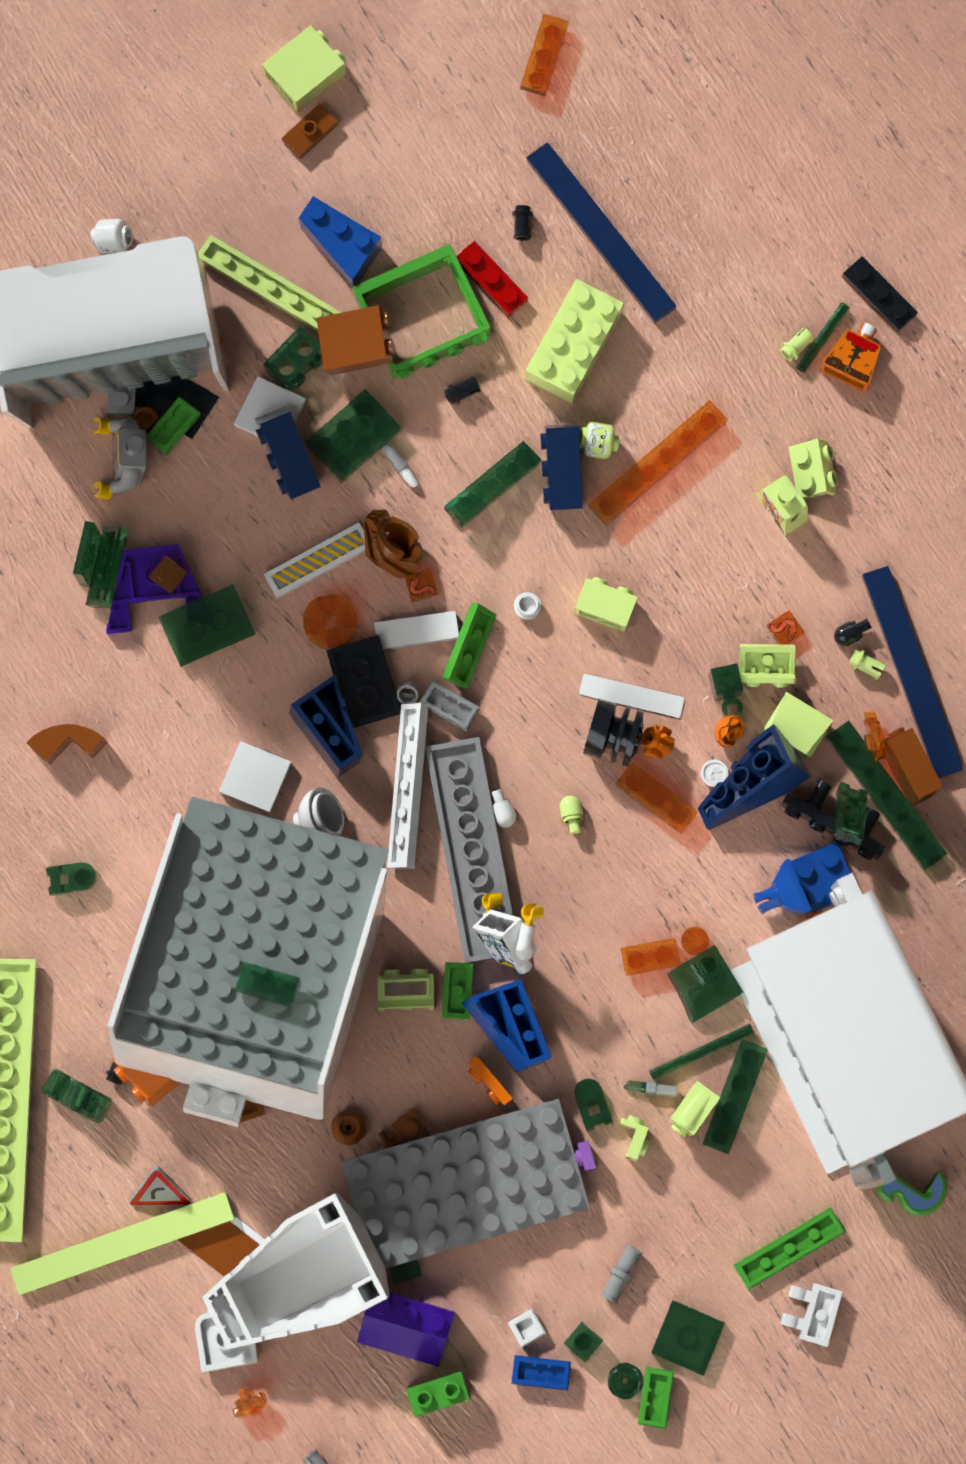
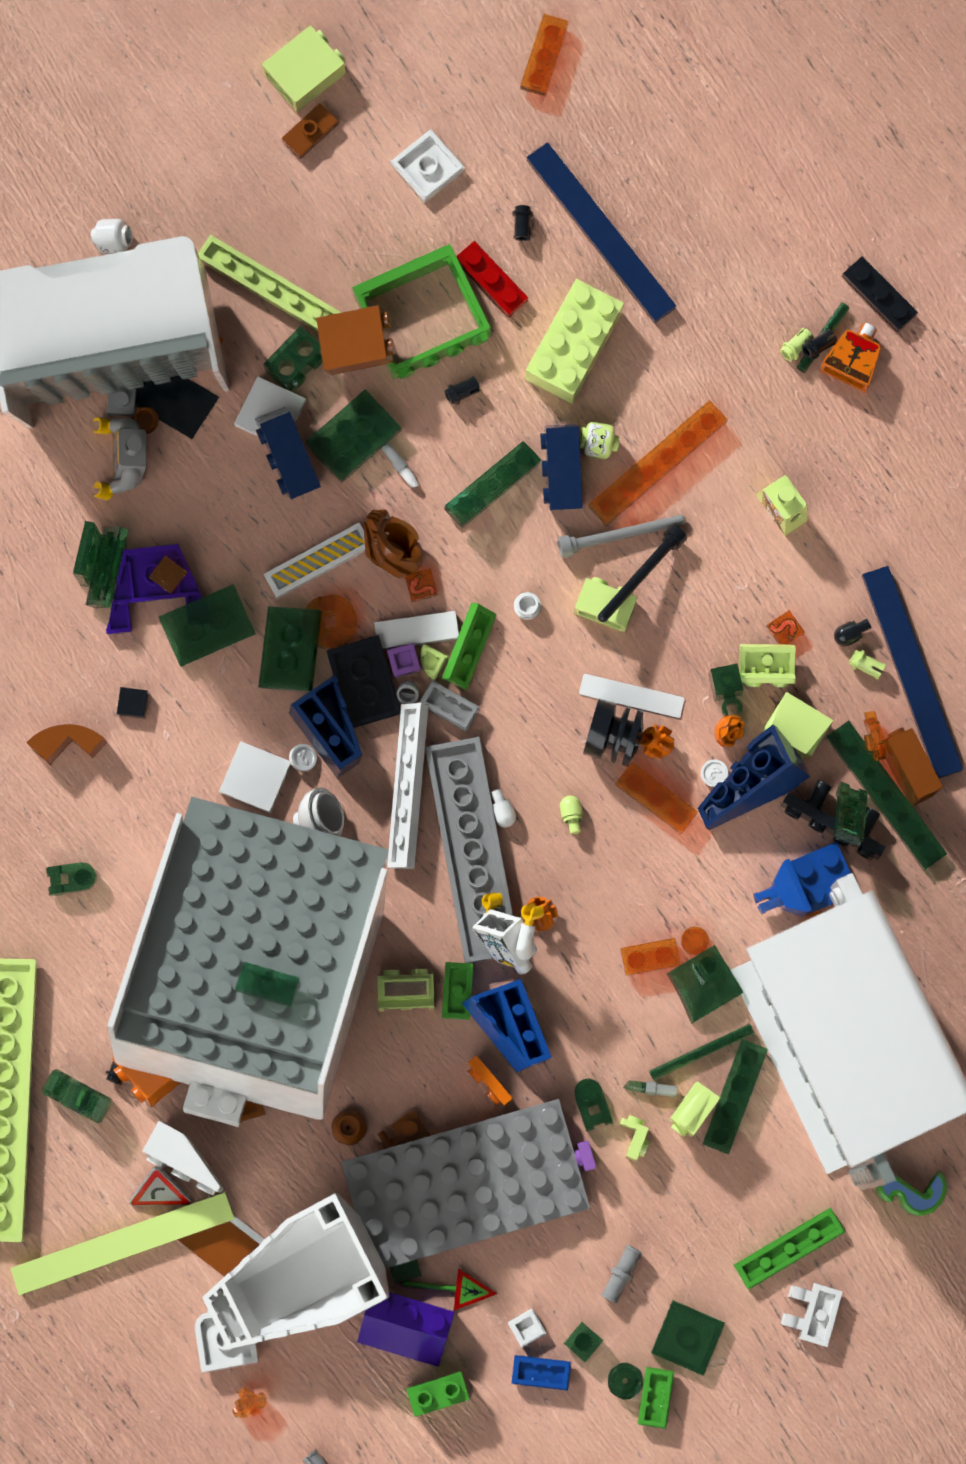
bright green plate [146,396,201,456] -> none
blue wedge [299,196,382,288] -> none
yellowish green bracket [789,439,839,500] -> none
none -> black tile [116,687,149,719]
none -> white slope [142,1121,225,1195]
none -> clear green tile [258,606,322,692]
none -> white piece [289,744,317,772]
none -> medium lavender plate [387,643,421,678]
none -> white tile [390,129,465,204]
none -> piece [402,1268,498,1311]
none -> yellowish green tile [420,644,448,681]
none -> orange gear [524,896,559,931]
none -> light grey piece [557,515,686,559]
none -> black piece [598,525,687,622]
none -> black pin [802,329,838,359]

